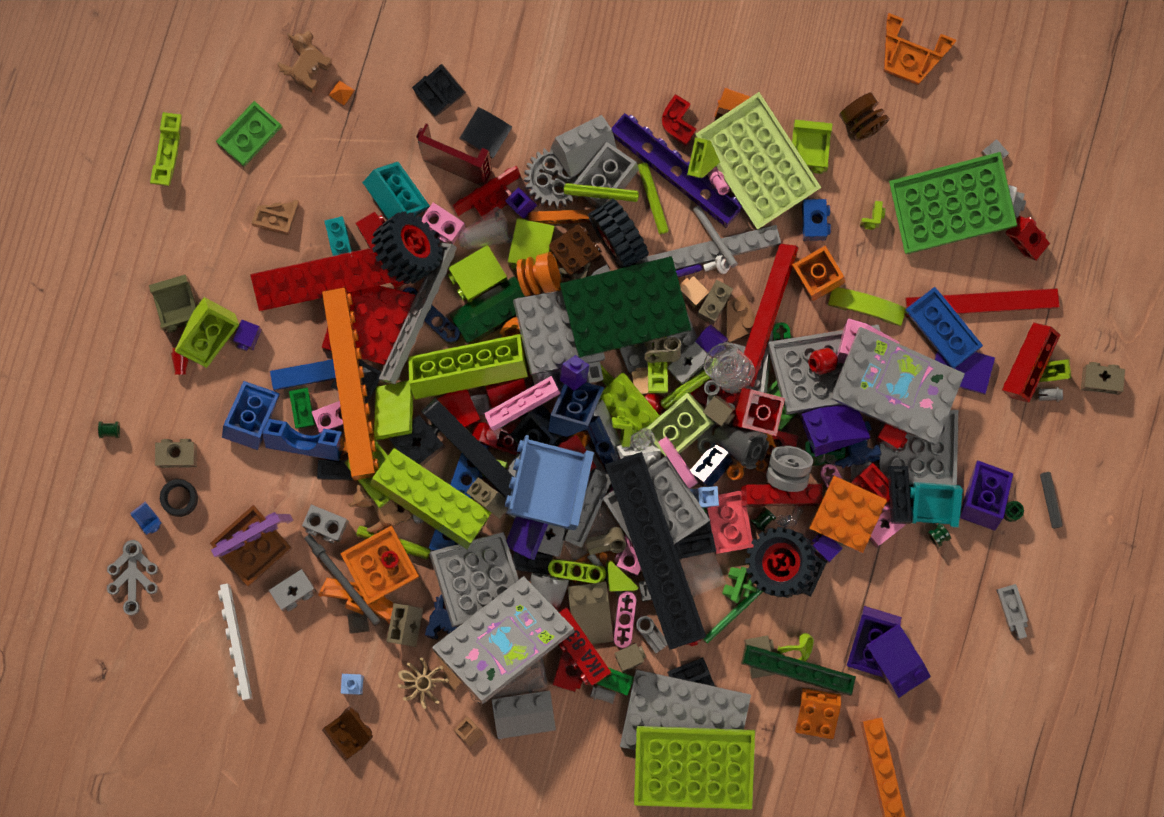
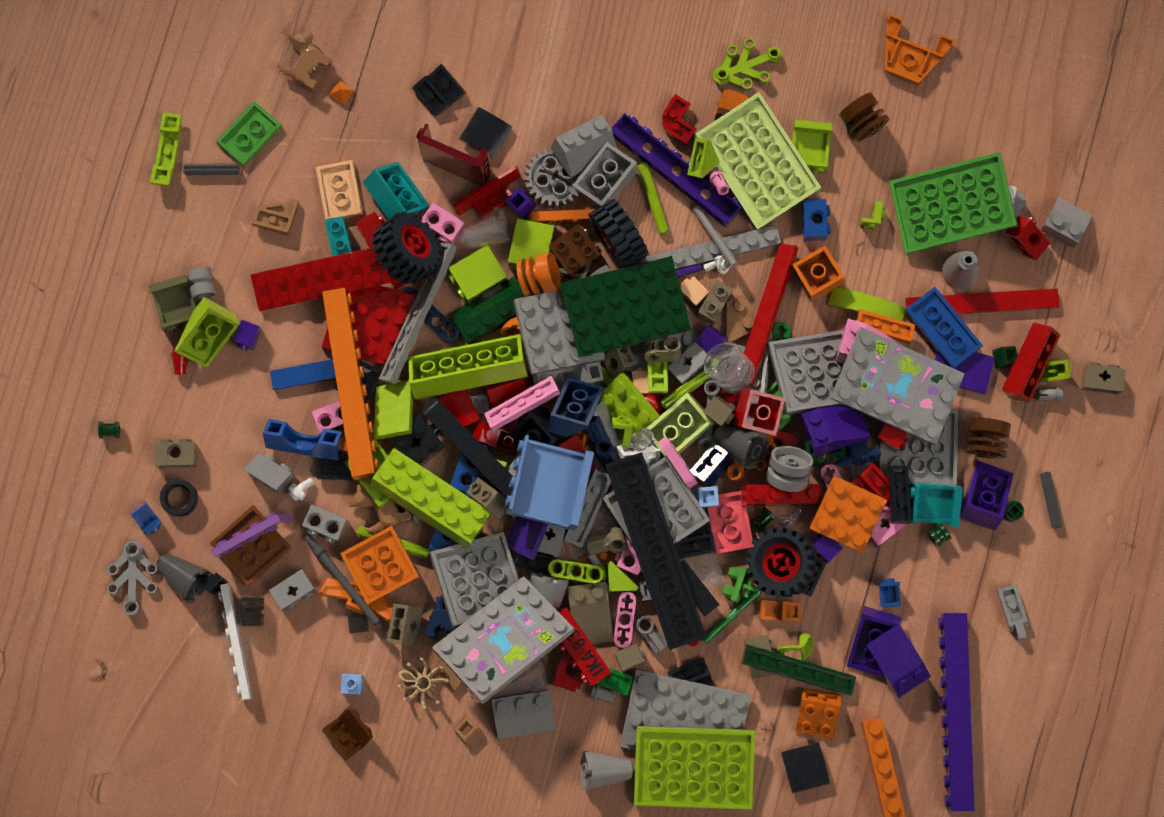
blue slope [222,381,280,450] -> none
green plate [289,388,315,429] -> none
red bush [381,551,399,569] -> none
dark purple brick [560,355,590,391] -> none
lime axle [564,183,639,202] -> none
red head [808,348,838,375] -> none
light grey plate [981,139,1009,159] -> none
none -> dark grey cone [157,554,211,604]
none -> dark grey axle [183,164,240,175]
none -> light grey wheel [187,267,216,300]
none -> black plate [203,572,228,595]
none -> clear smoke wheel [239,597,265,626]
none -> light grey slope [244,453,294,495]
none -> white plate [288,478,314,501]
none -> light nougat tile [316,160,363,220]
none -> light grey cone [580,751,635,791]
none -> dark tan brick [603,346,637,376]
none -> black tile [680,559,720,617]
none -> lime plant [713,38,781,91]
none -> orange slope [759,600,802,622]
none -> black slope [781,742,830,794]
none -> orange plate [856,309,915,344]
none -> blue bracket [878,578,901,608]
none -> dark purple brick [938,613,975,811]
none -> light grey cone [942,251,980,289]
none -> reddish brown wheel [966,417,1011,459]
none -> dark green slope [992,346,1017,369]
none -> light grey slope [1040,197,1092,248]

